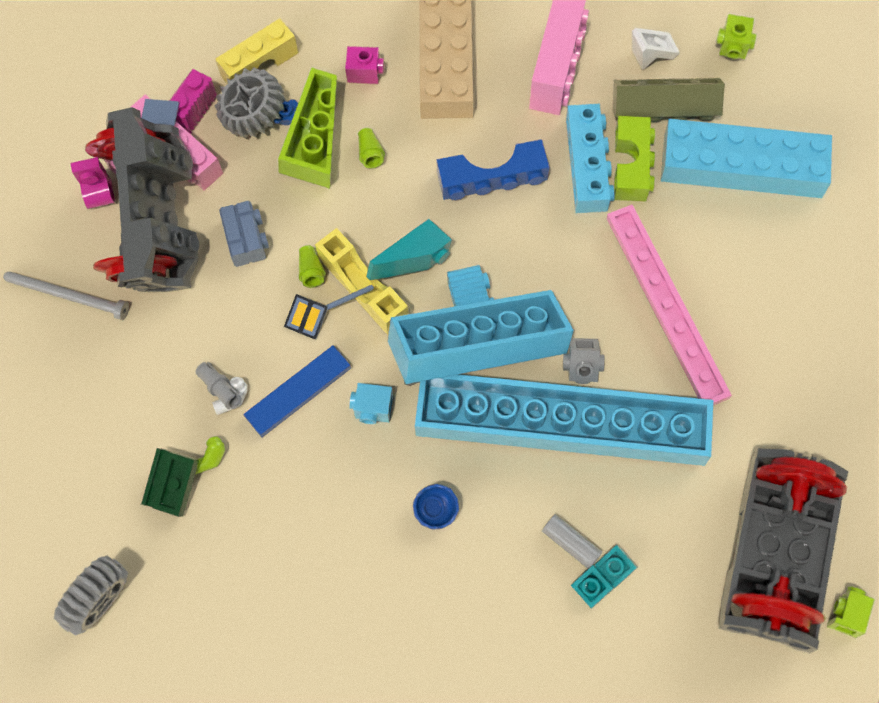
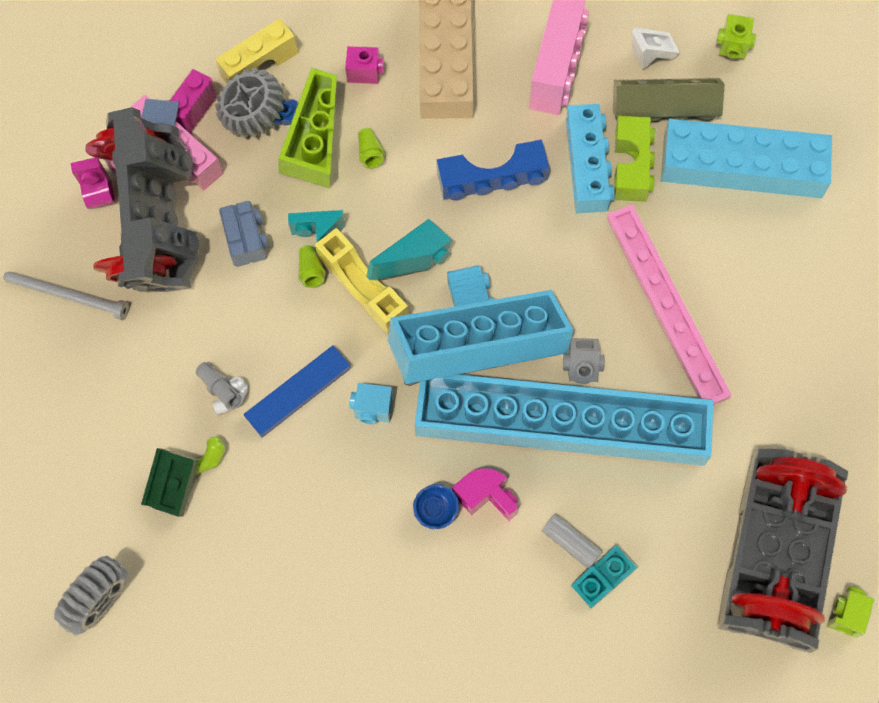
piece [284,285,374,340] -> none
none -> teal slope [288,210,345,242]
none -> dark pink brick [452,468,519,521]

